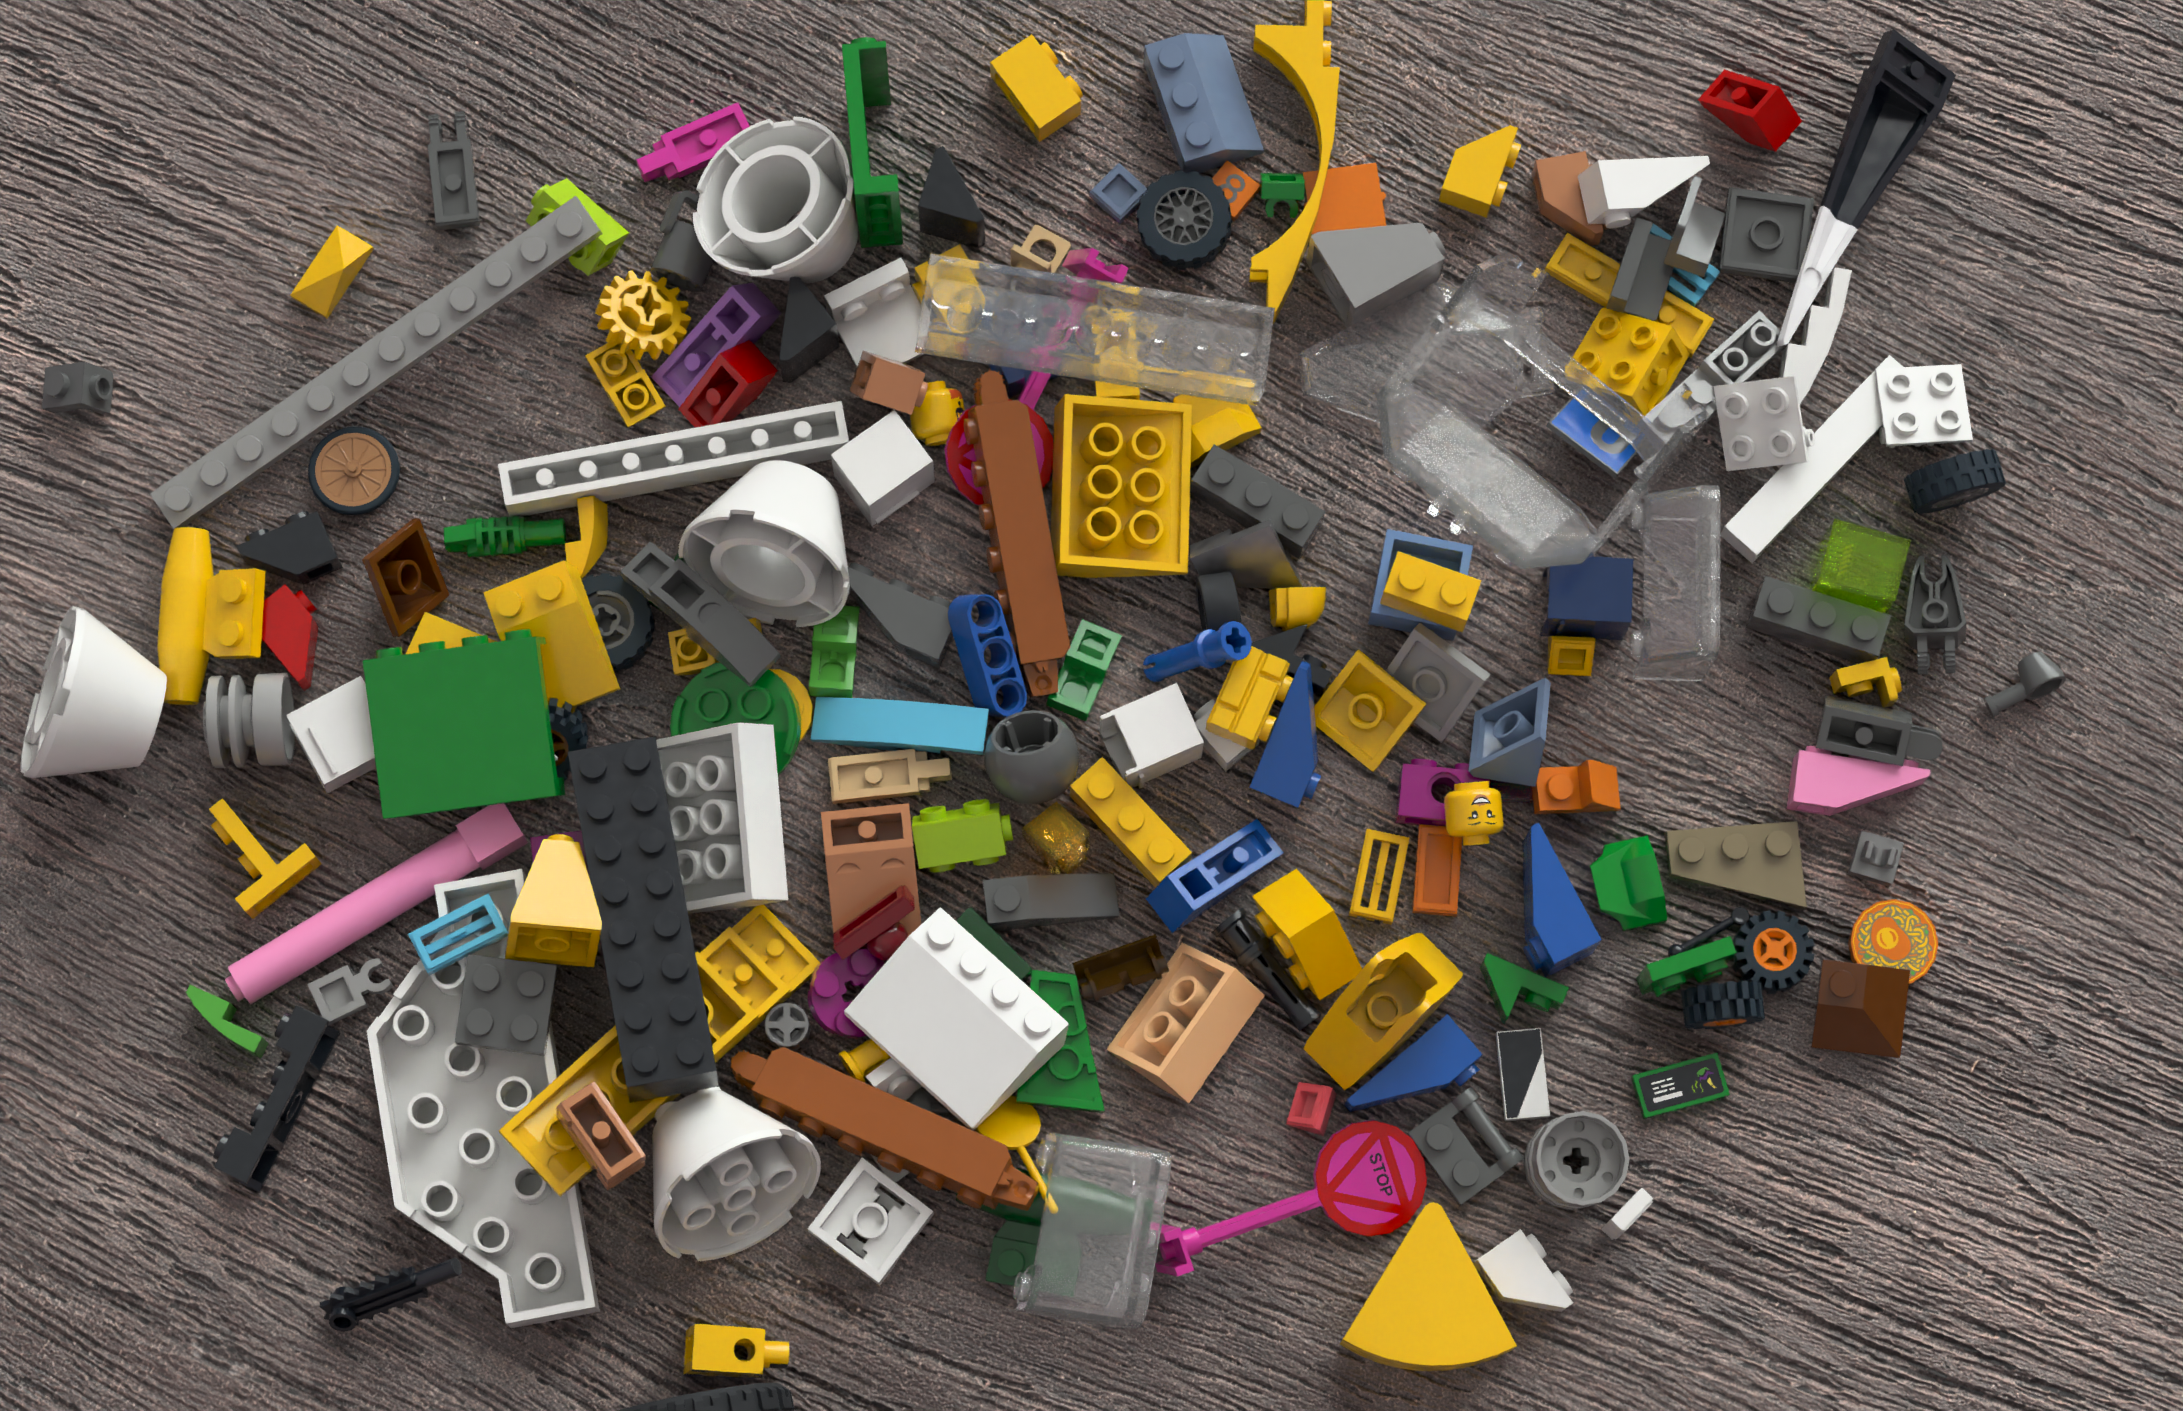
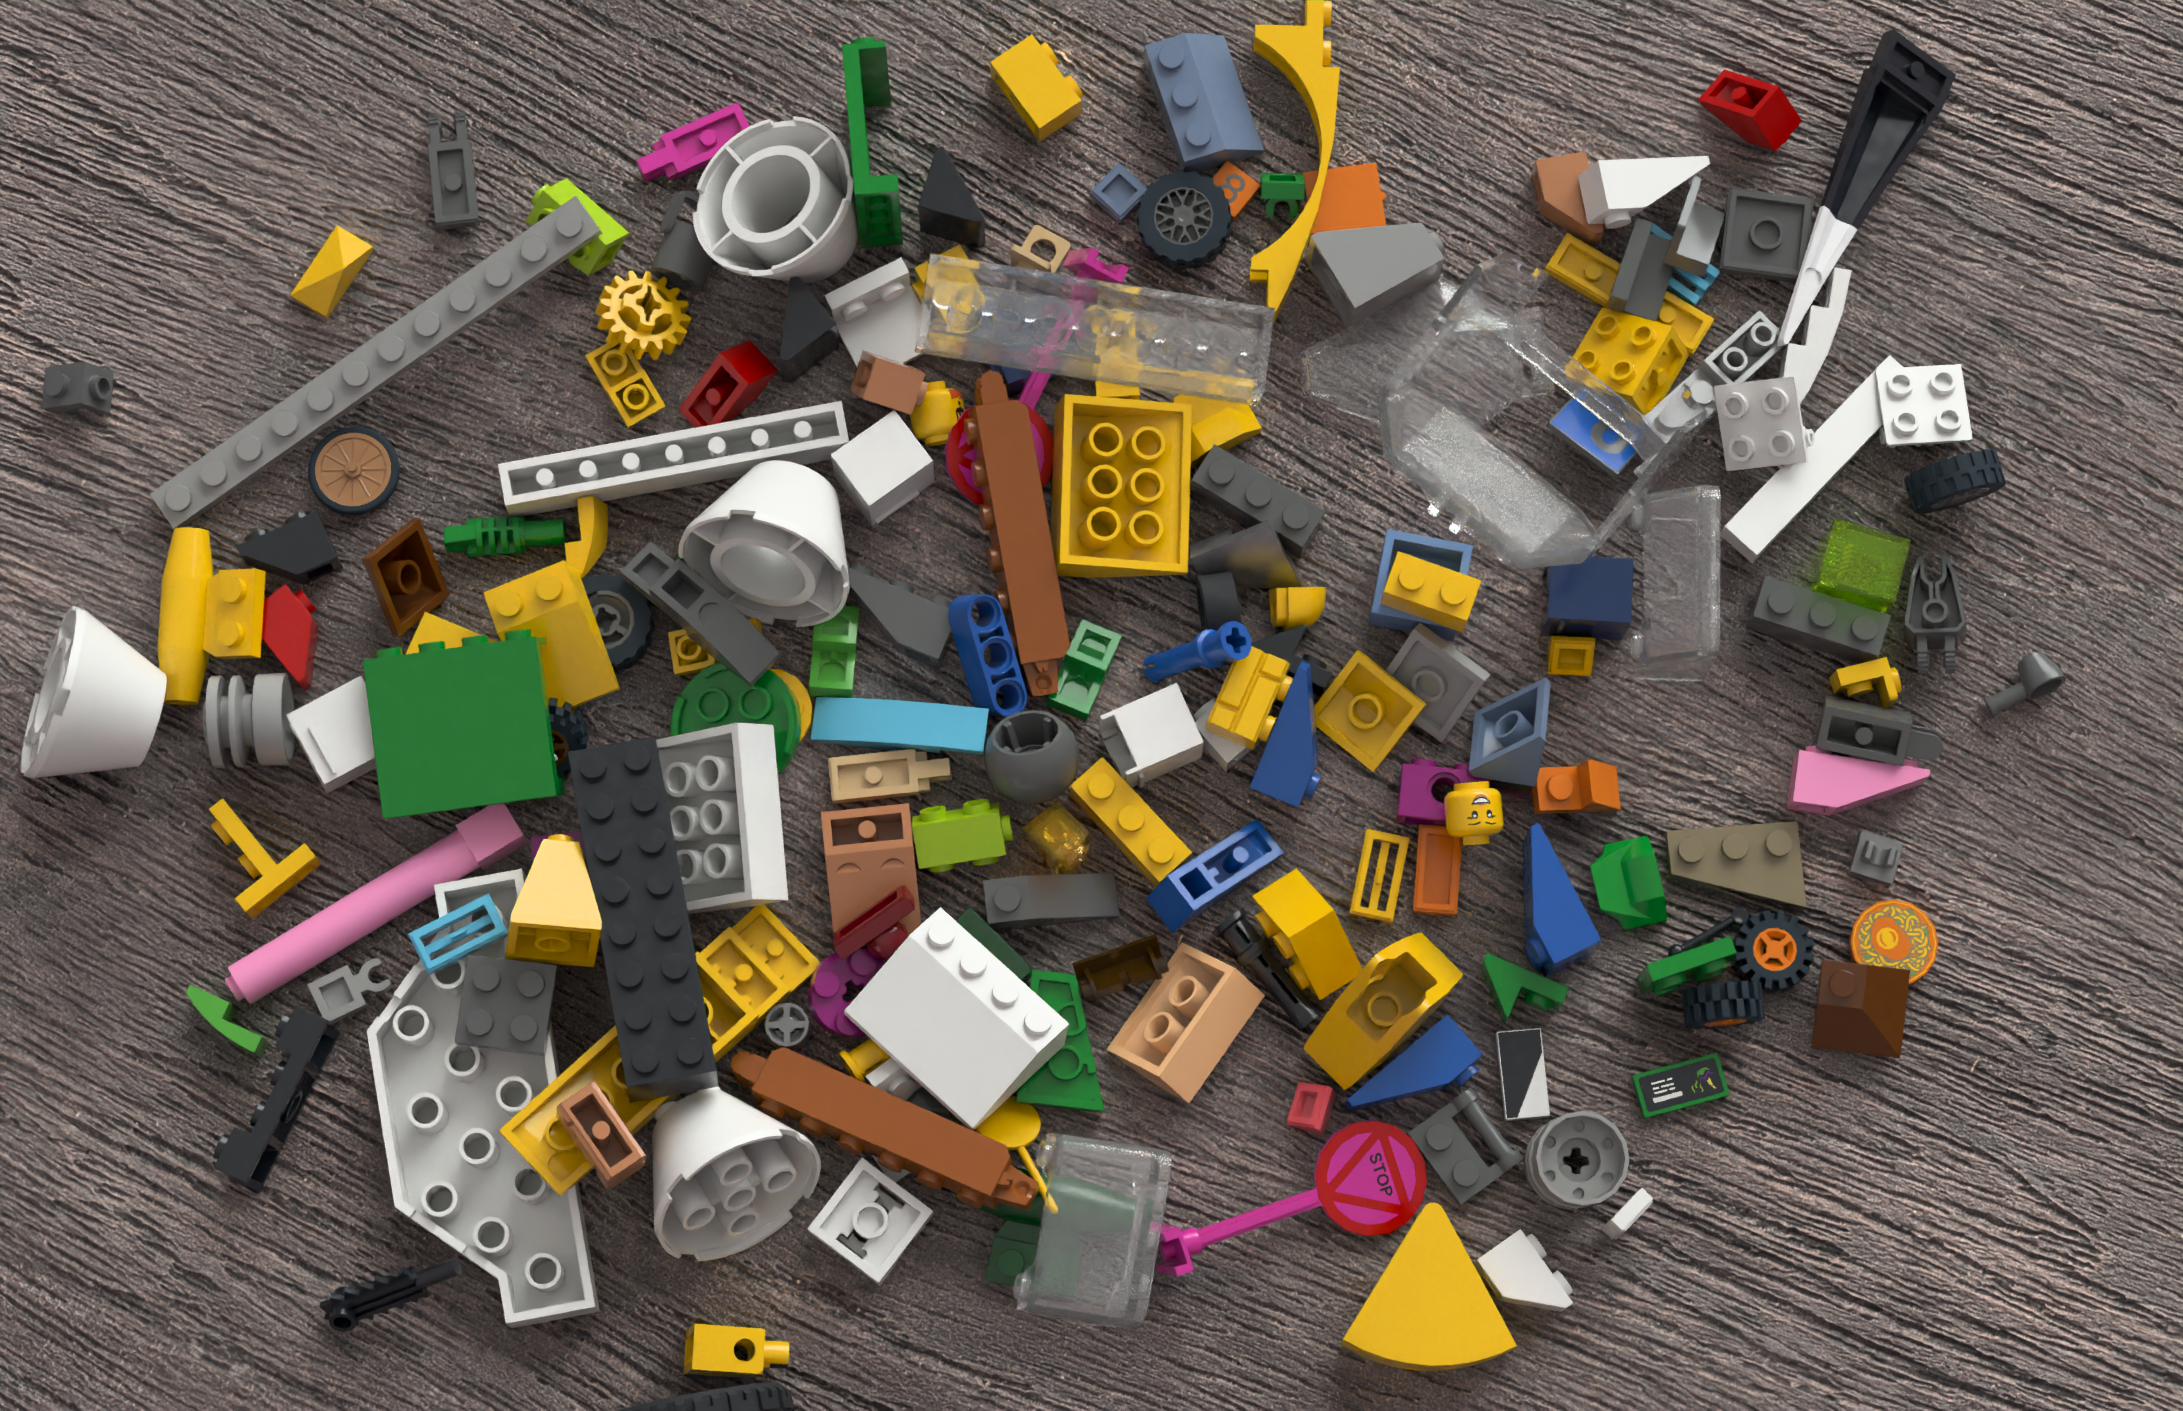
medium lavender slope [651,283,782,407] -> none
yellow slope [1439,125,1521,218] -> none

